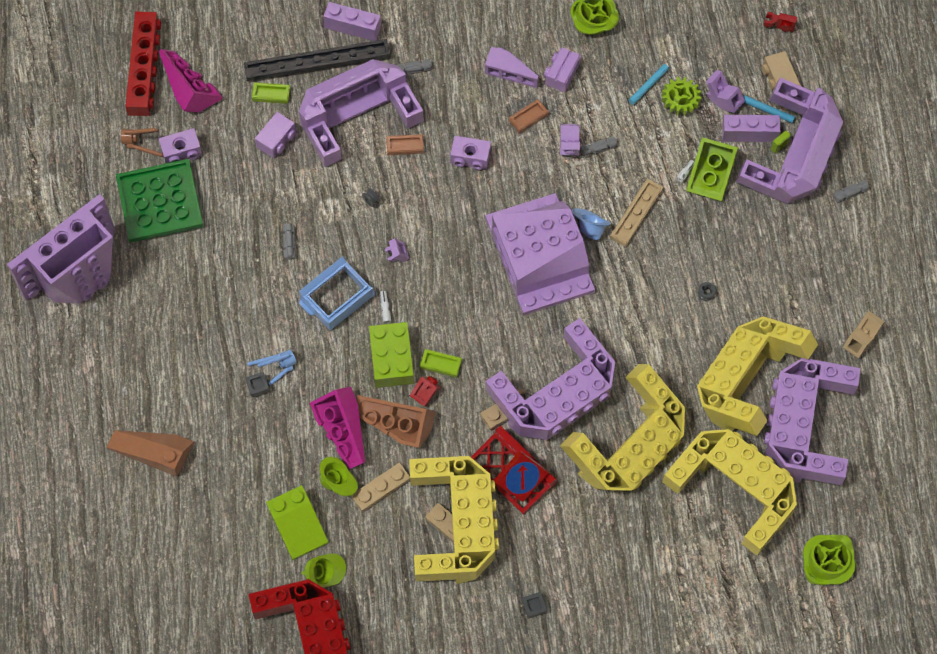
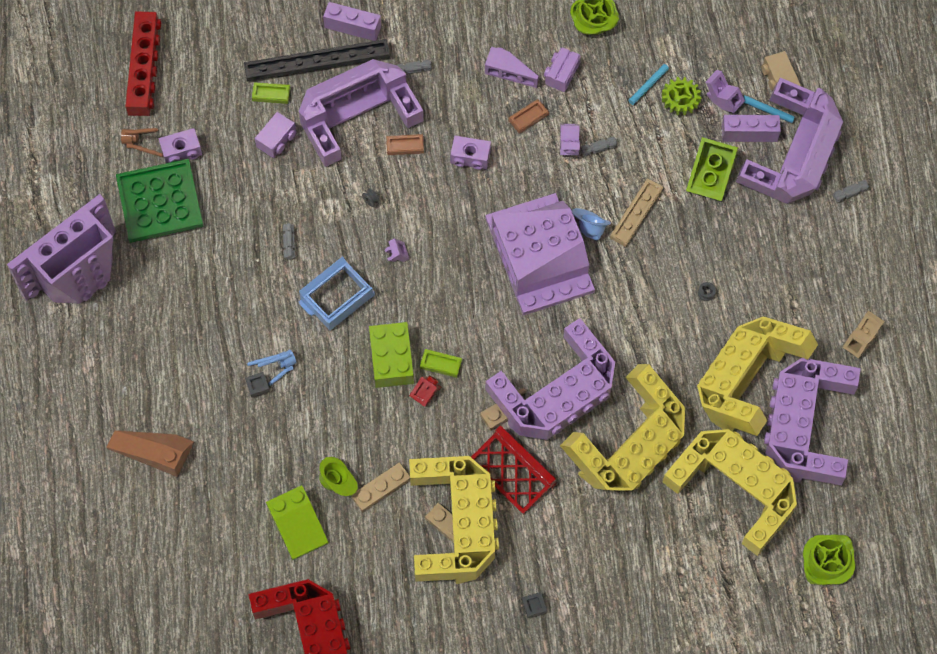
dark pink wedge [159,49,222,113] -> none
lime piece [301,553,346,588] -> none
dark pink wedge [310,387,365,469] -> none
nougat wedge [356,395,436,448] -> none
white pin [380,291,391,324] -> none
tile [494,451,549,502] -> none
white pin [676,160,694,183] -> none
red plate [764,12,798,32] -> none
lime tile [770,130,791,153] -> none

